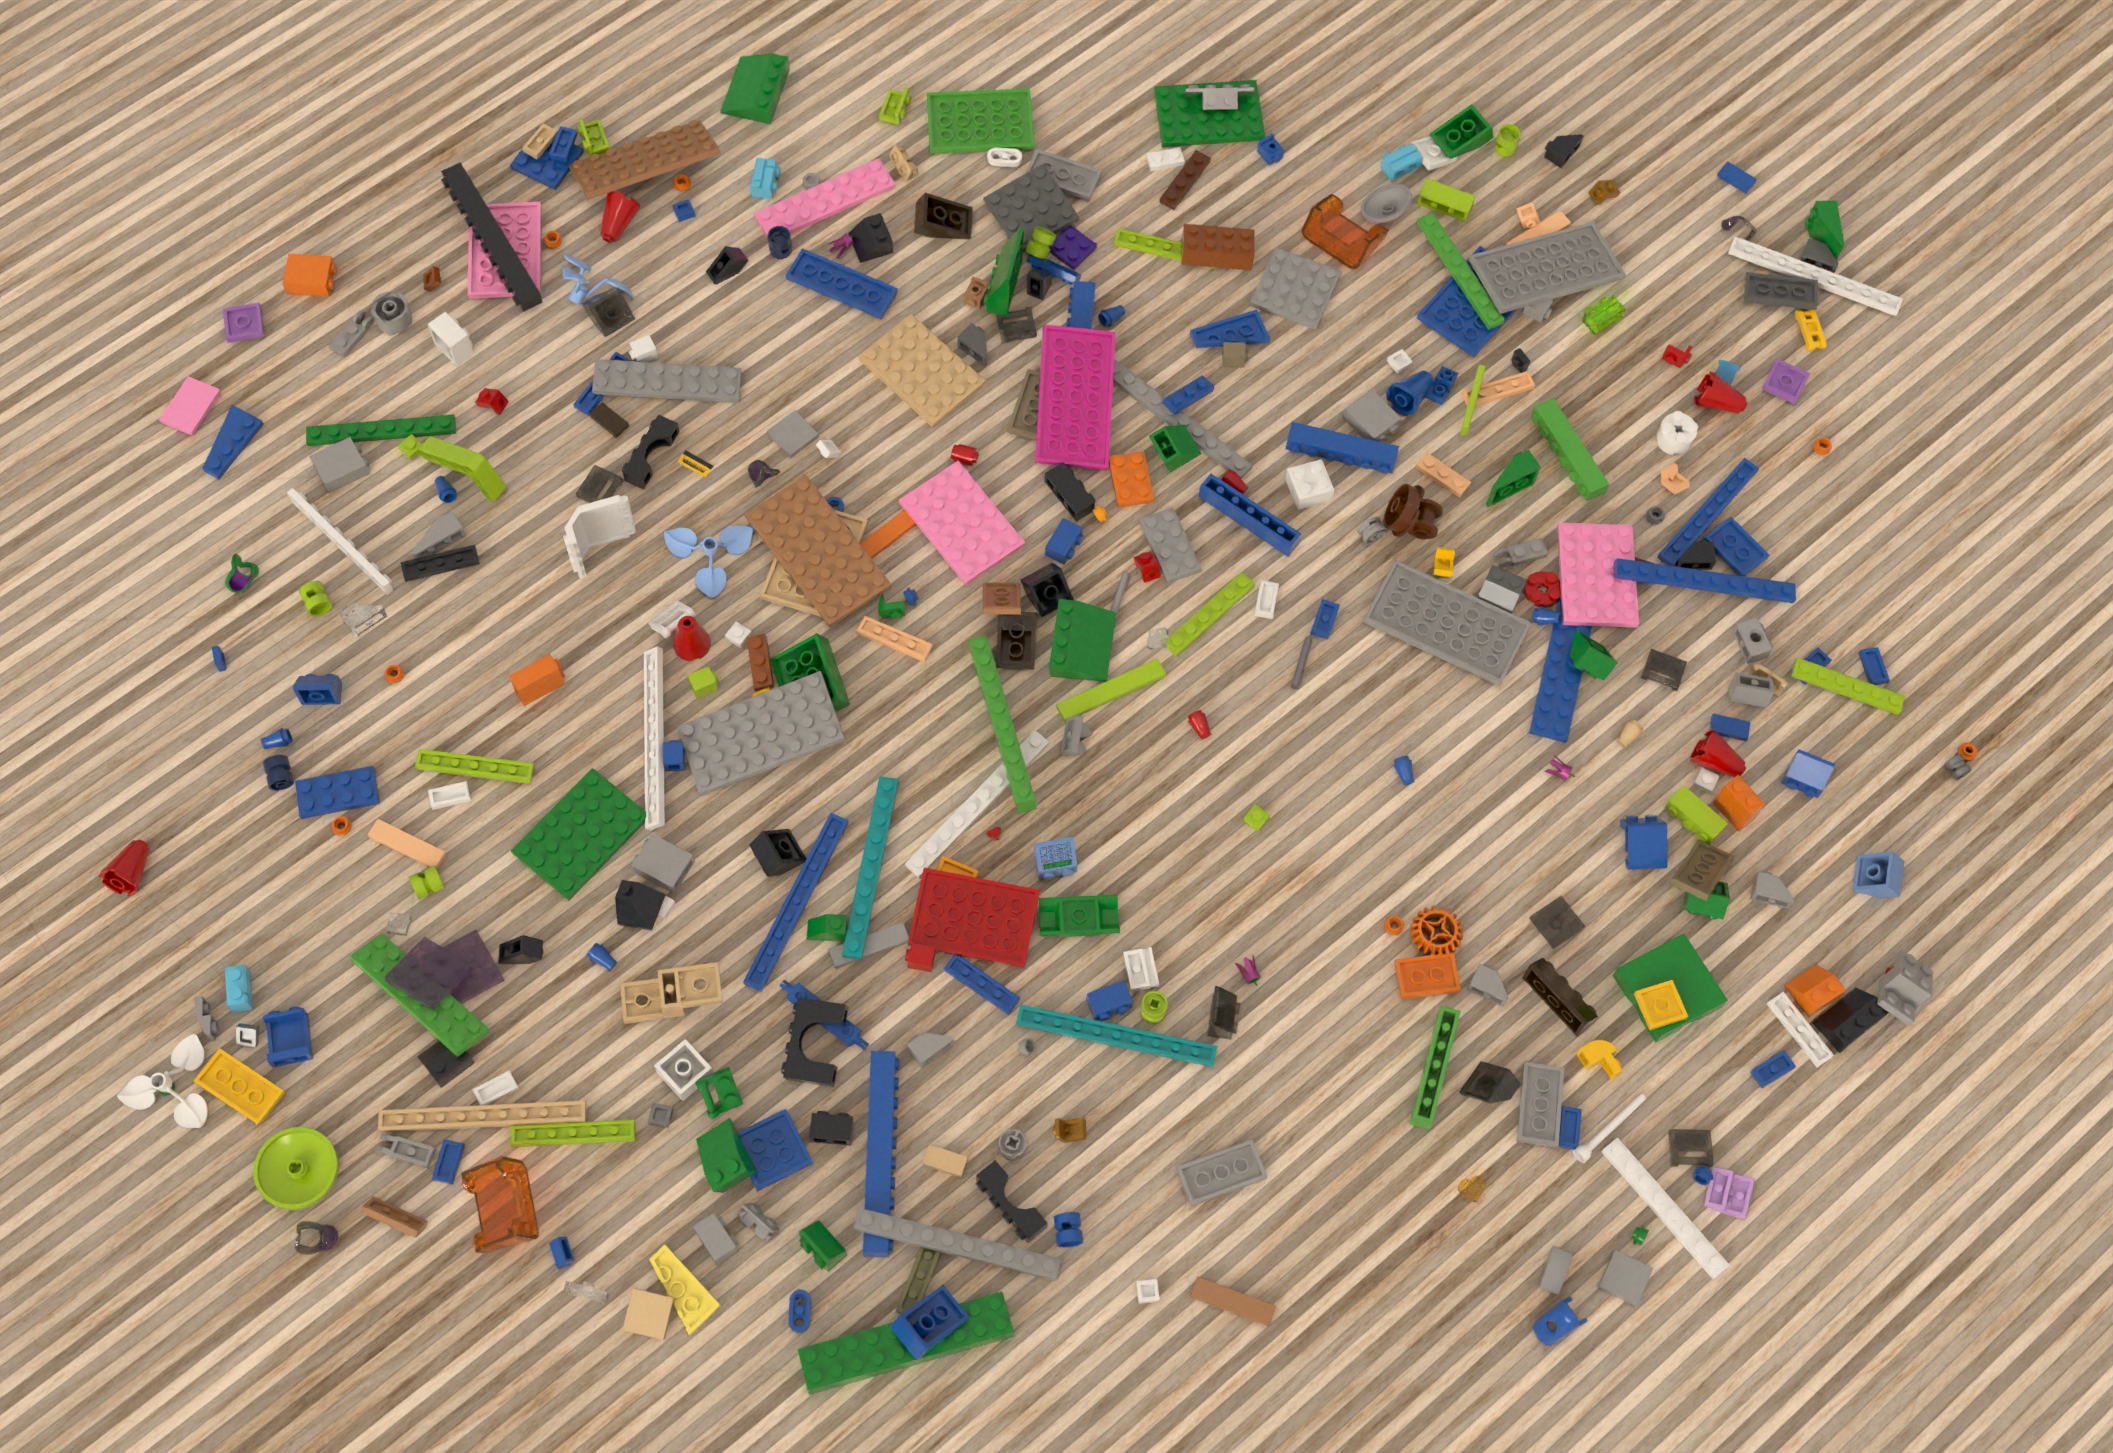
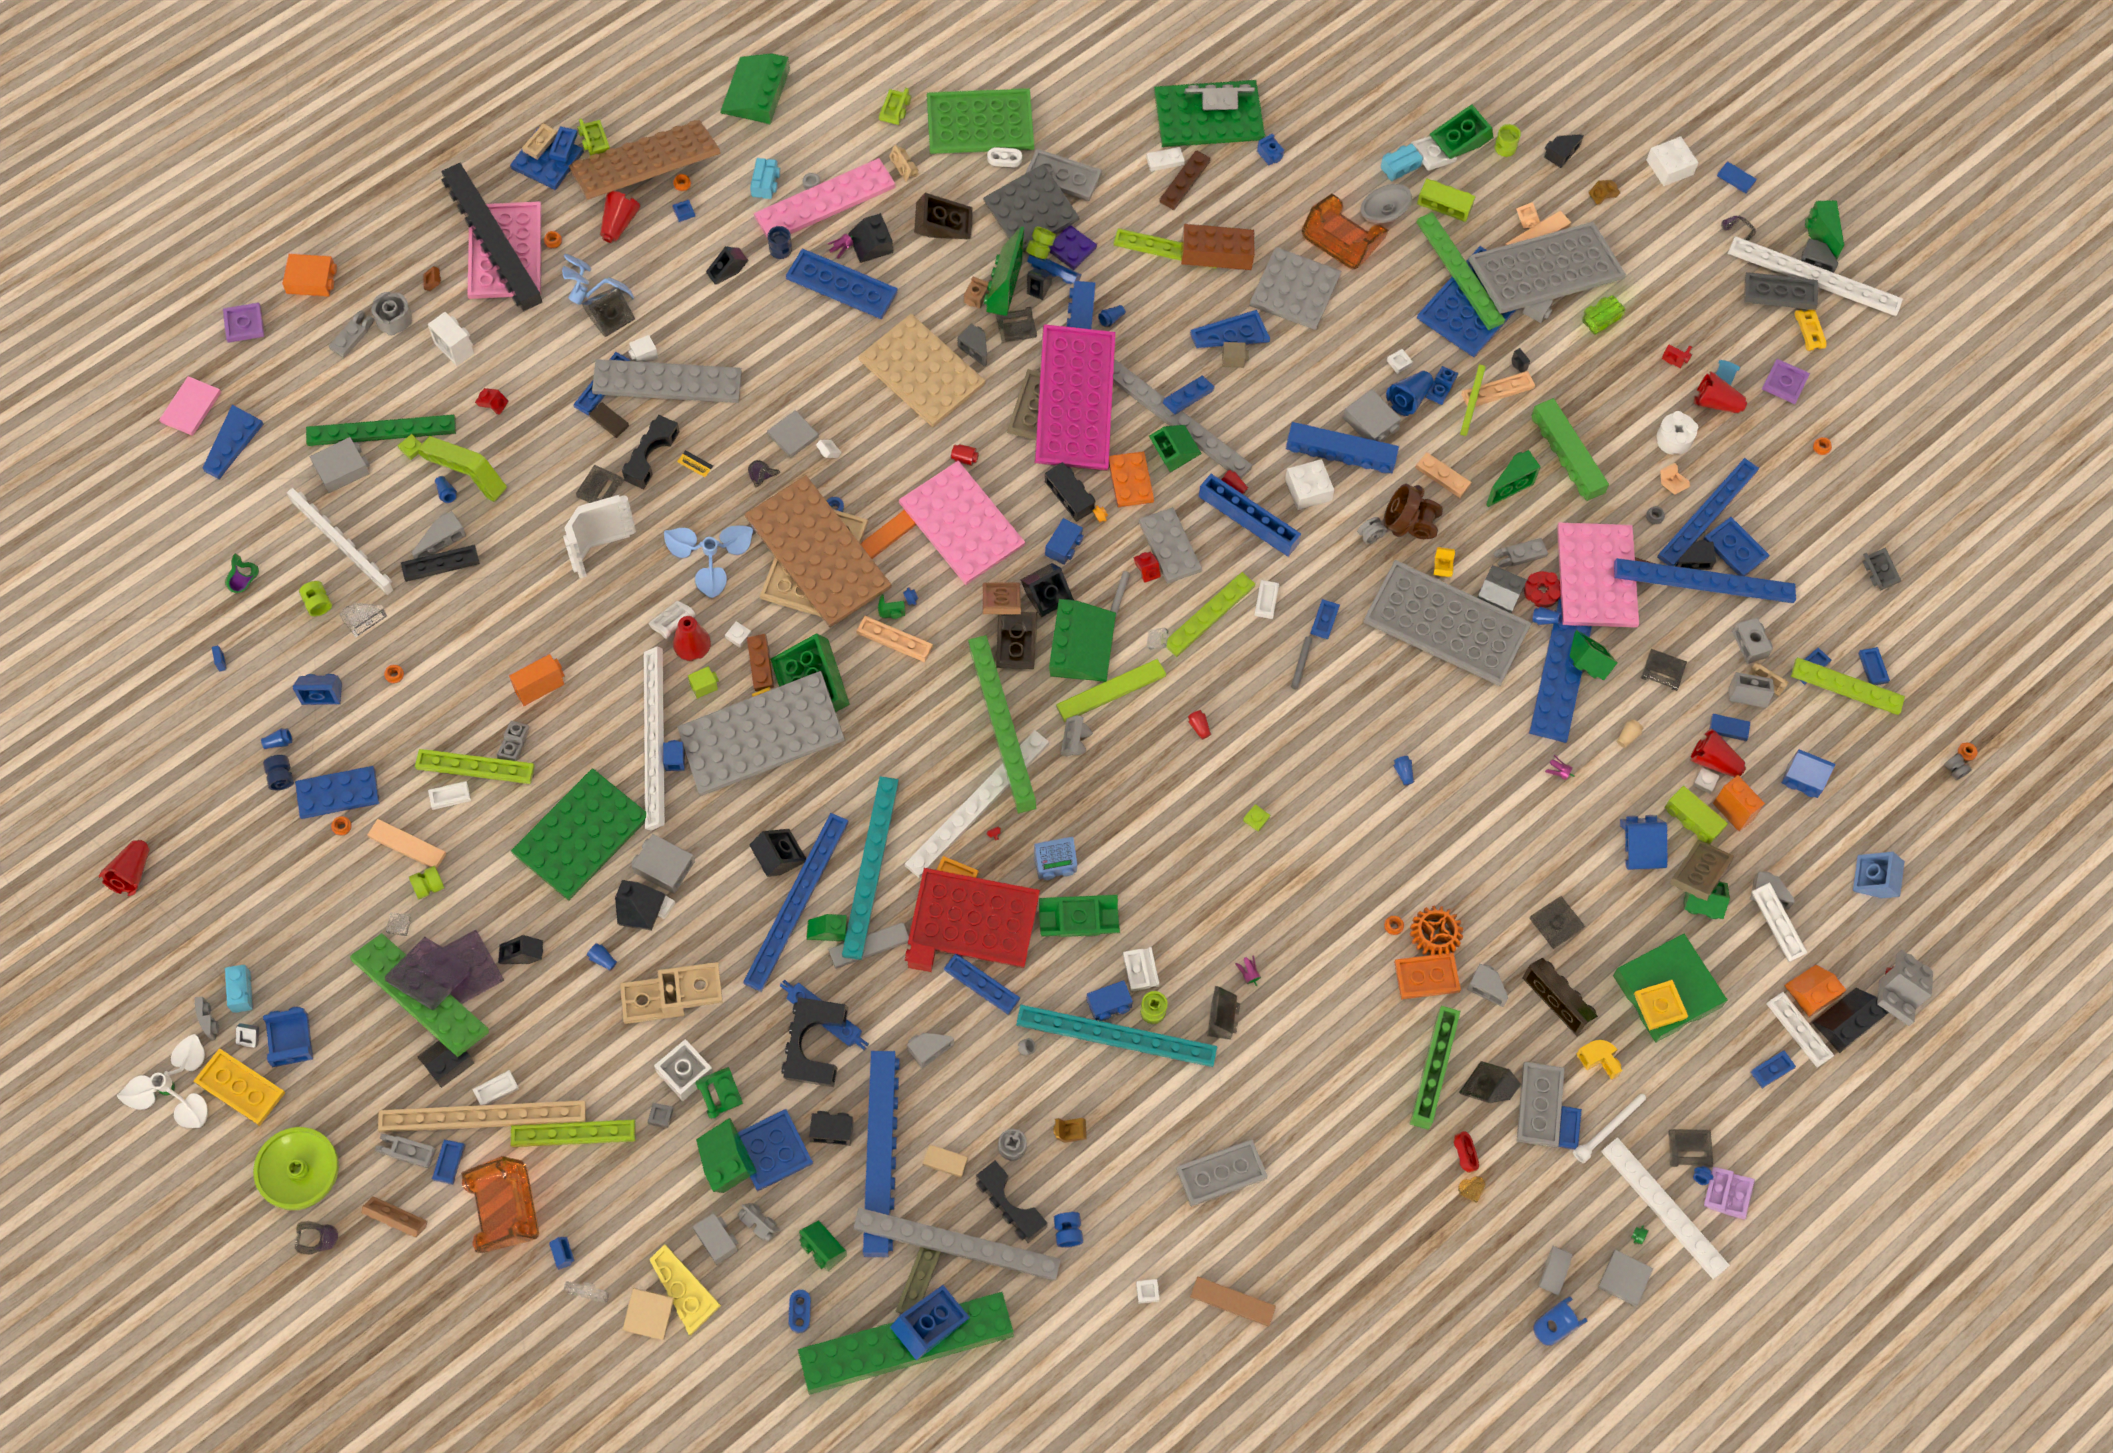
none -> light grey slope [497,721,529,761]
none -> red plate [1454,1131,1479,1173]
none -> white brick [1646,136,1698,186]
none -> white tile [1751,882,1807,962]
none -> dark grey bracket [1862,548,1902,591]

